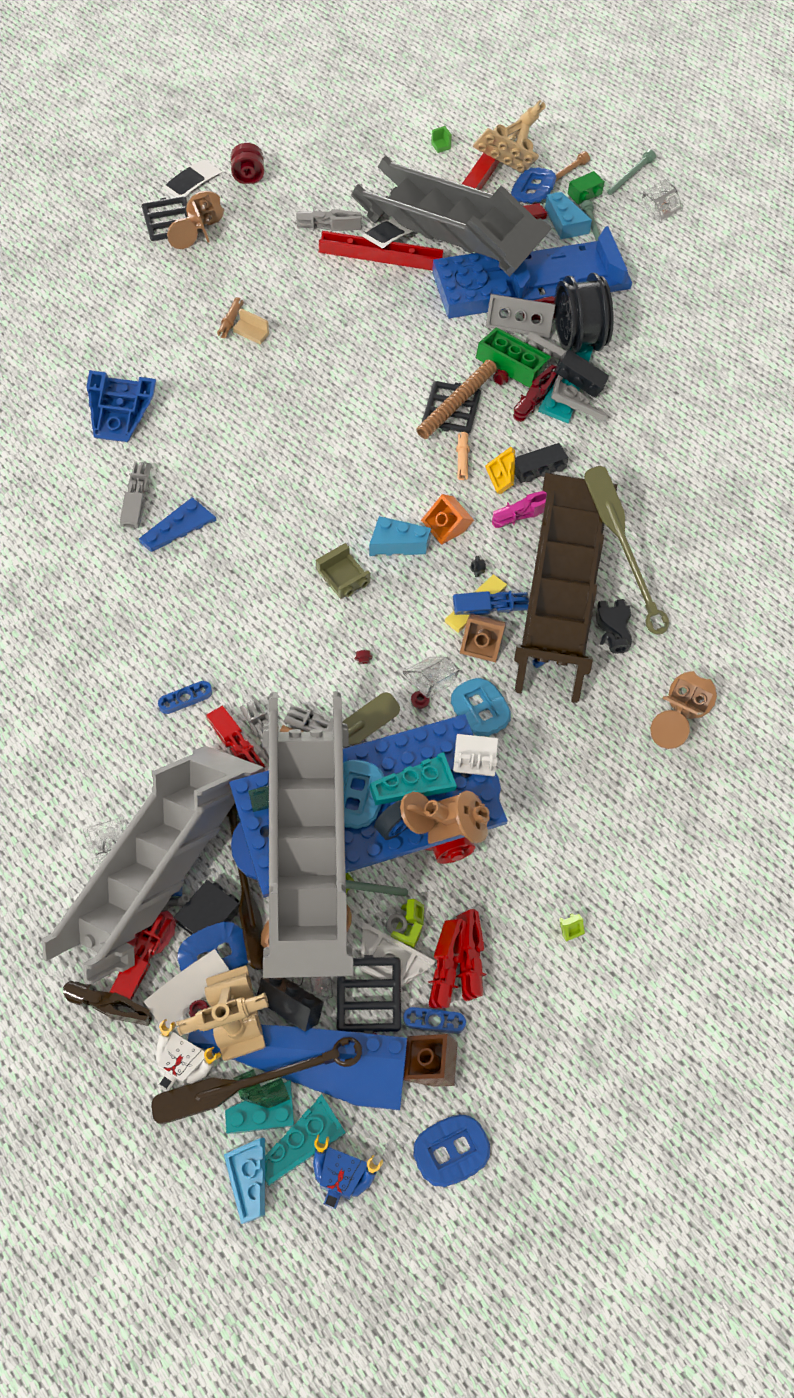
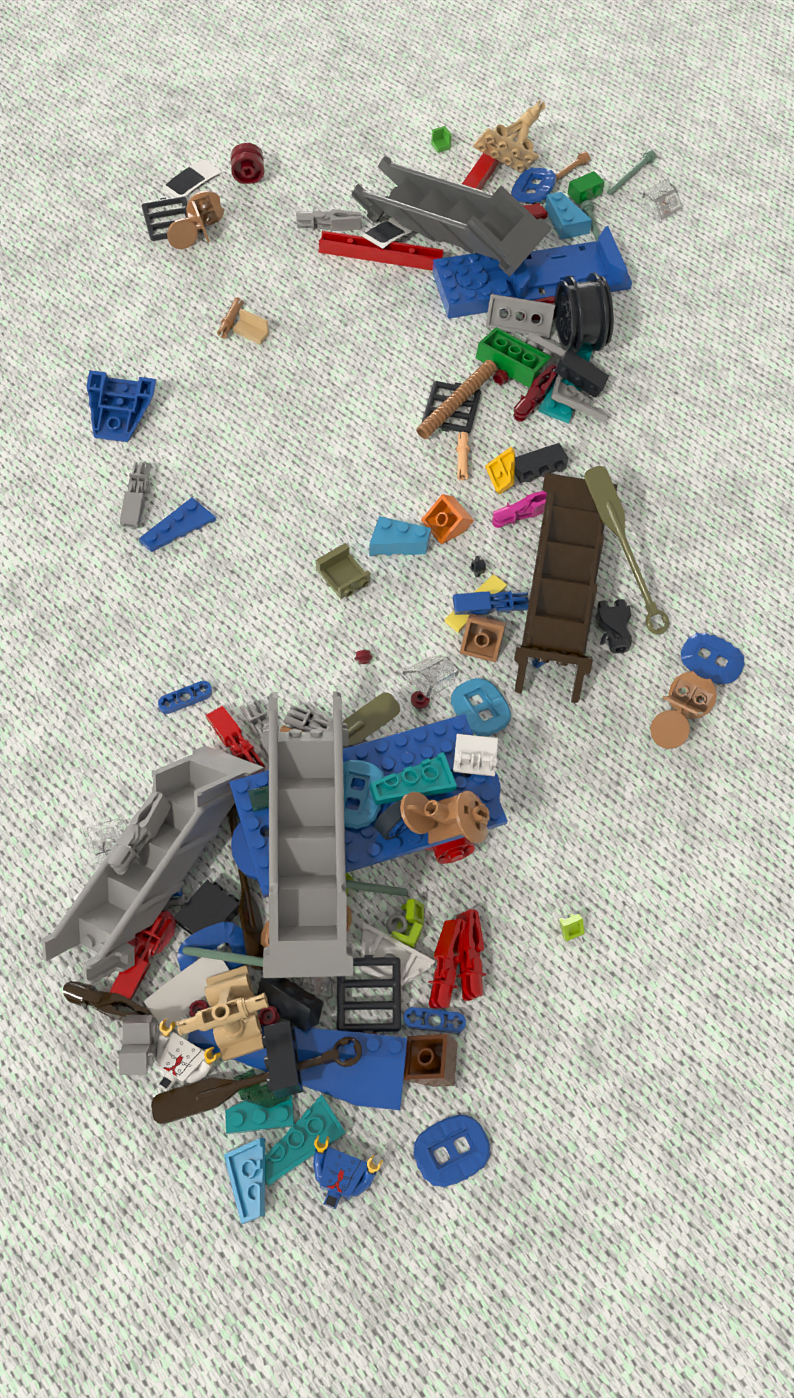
none -> light grey arm [107,792,171,875]
none -> light grey brick [119,1015,157,1075]
none -> sand green piece [183,946,263,967]
none -> dark red plate [258,1006,280,1026]
none -> black brick [262,1020,303,1098]
none -> blue piece [681,632,745,685]

